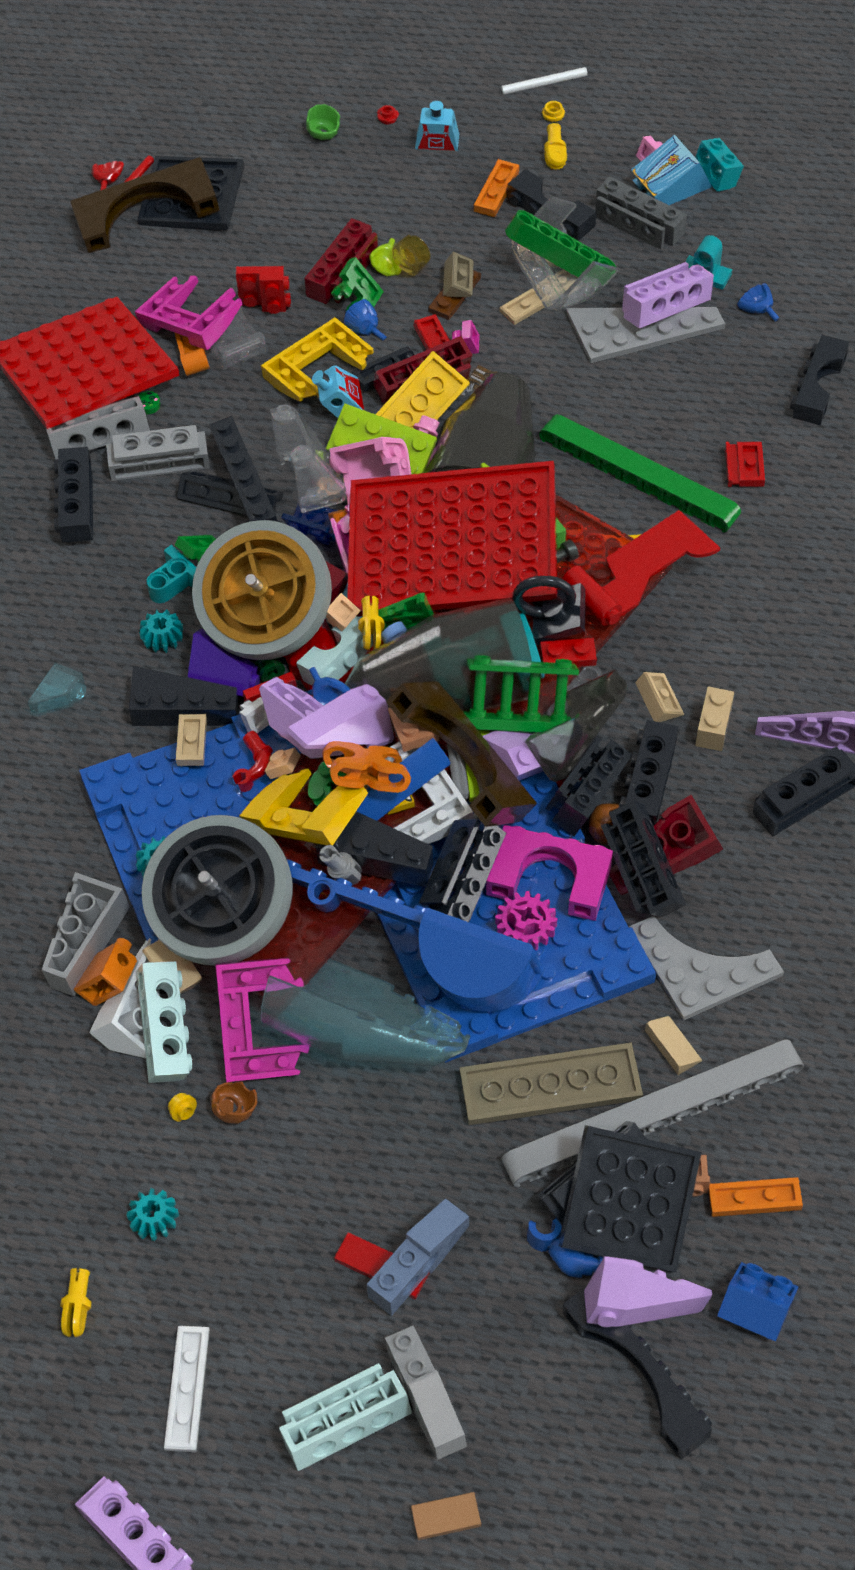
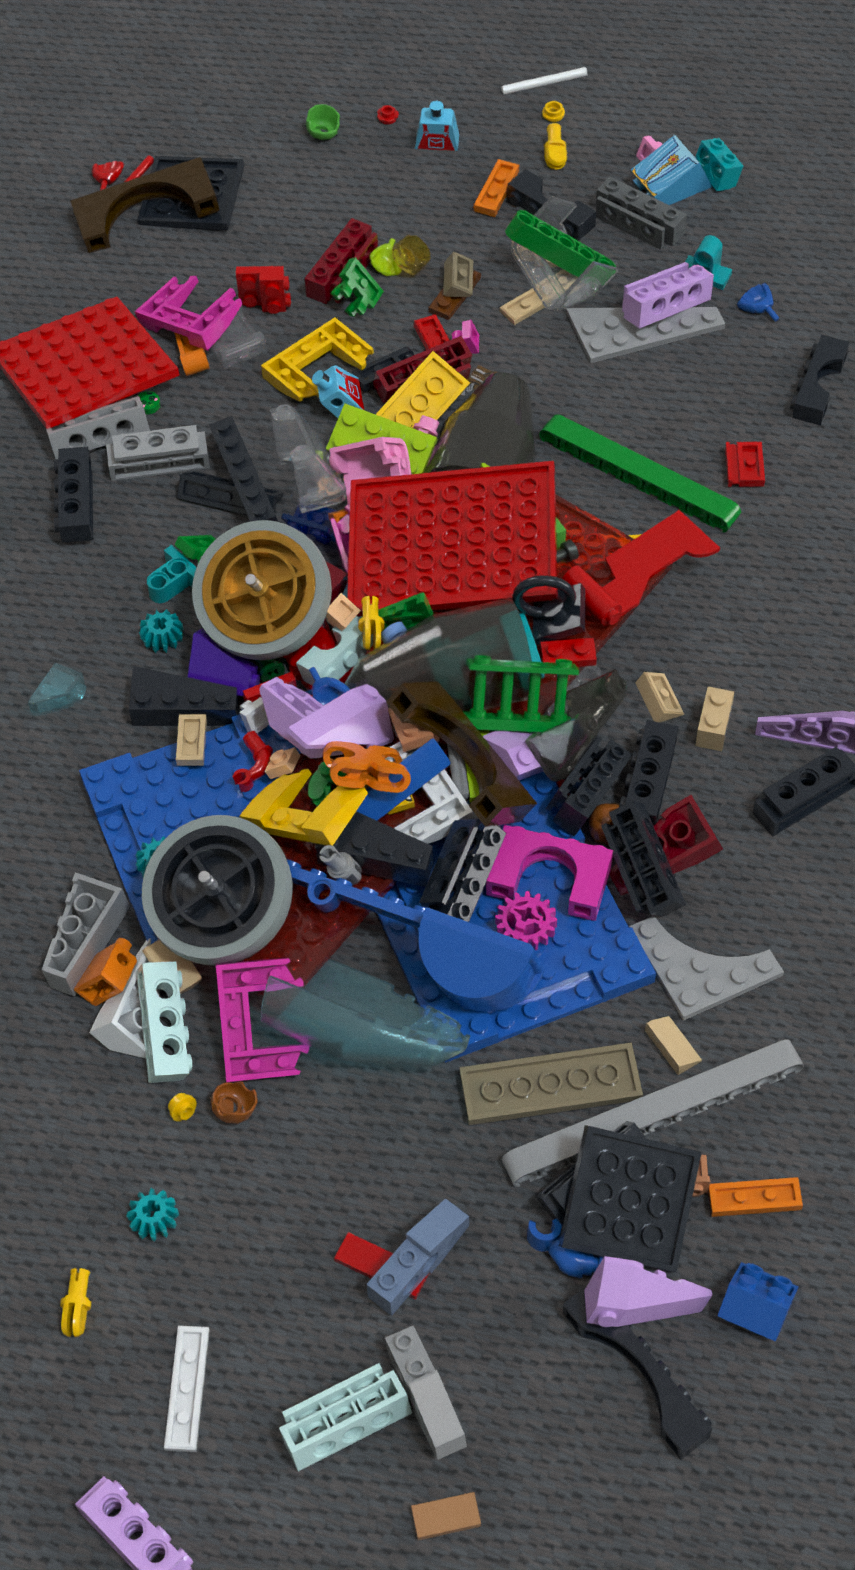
blue piece [344,299,387,341] -> none

